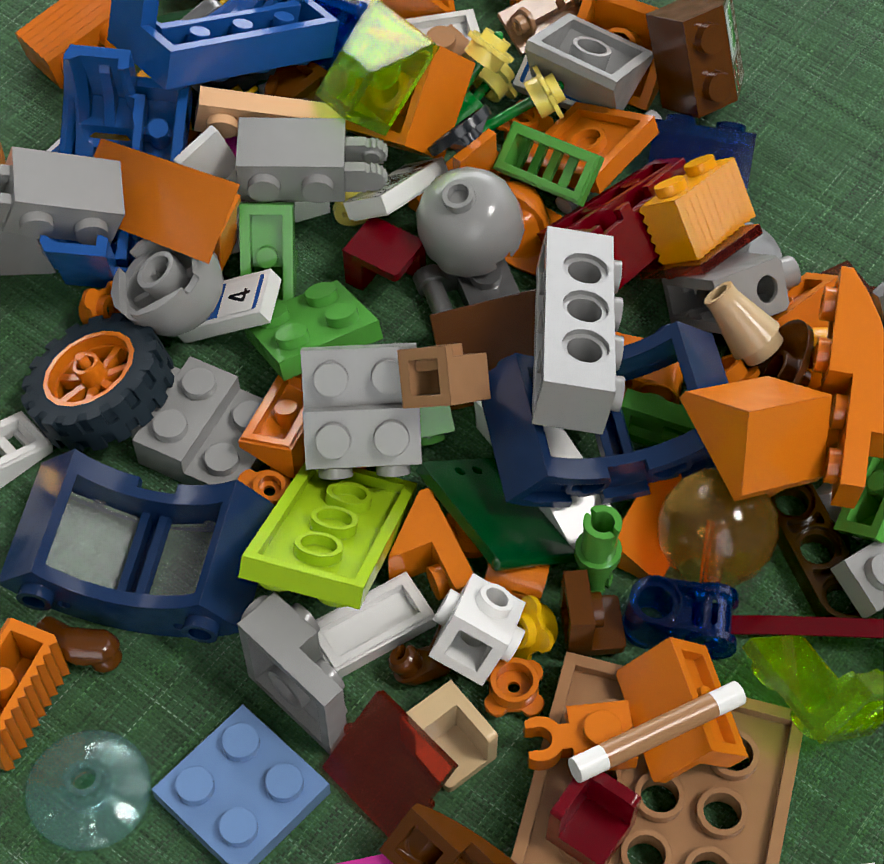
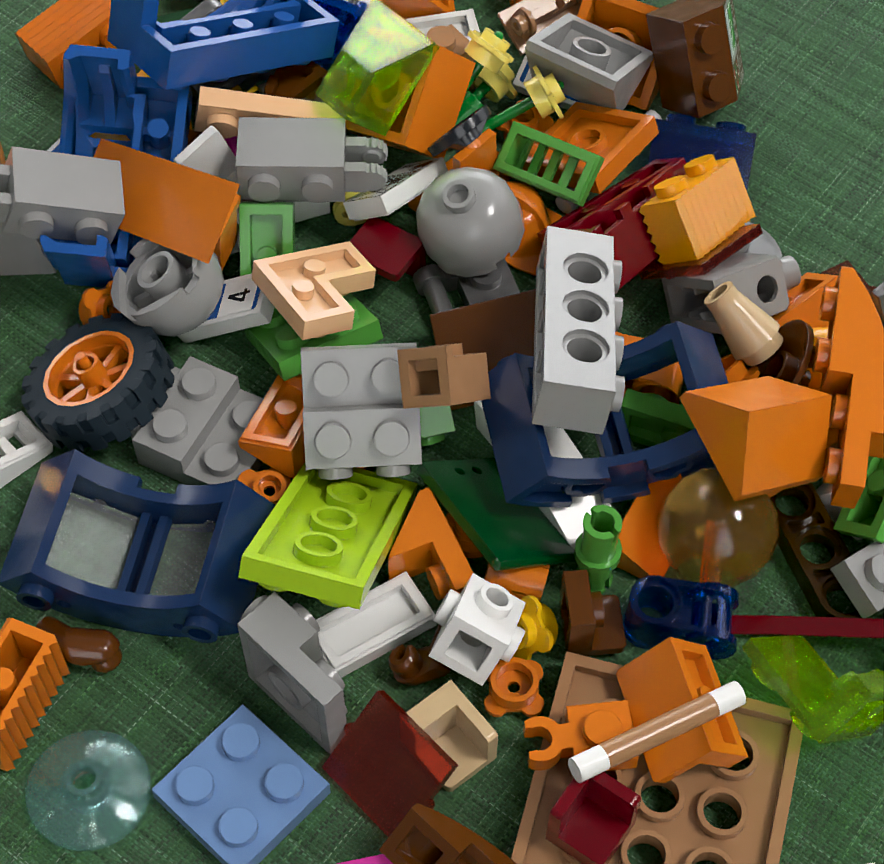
none -> light nougat plate [251,241,376,340]

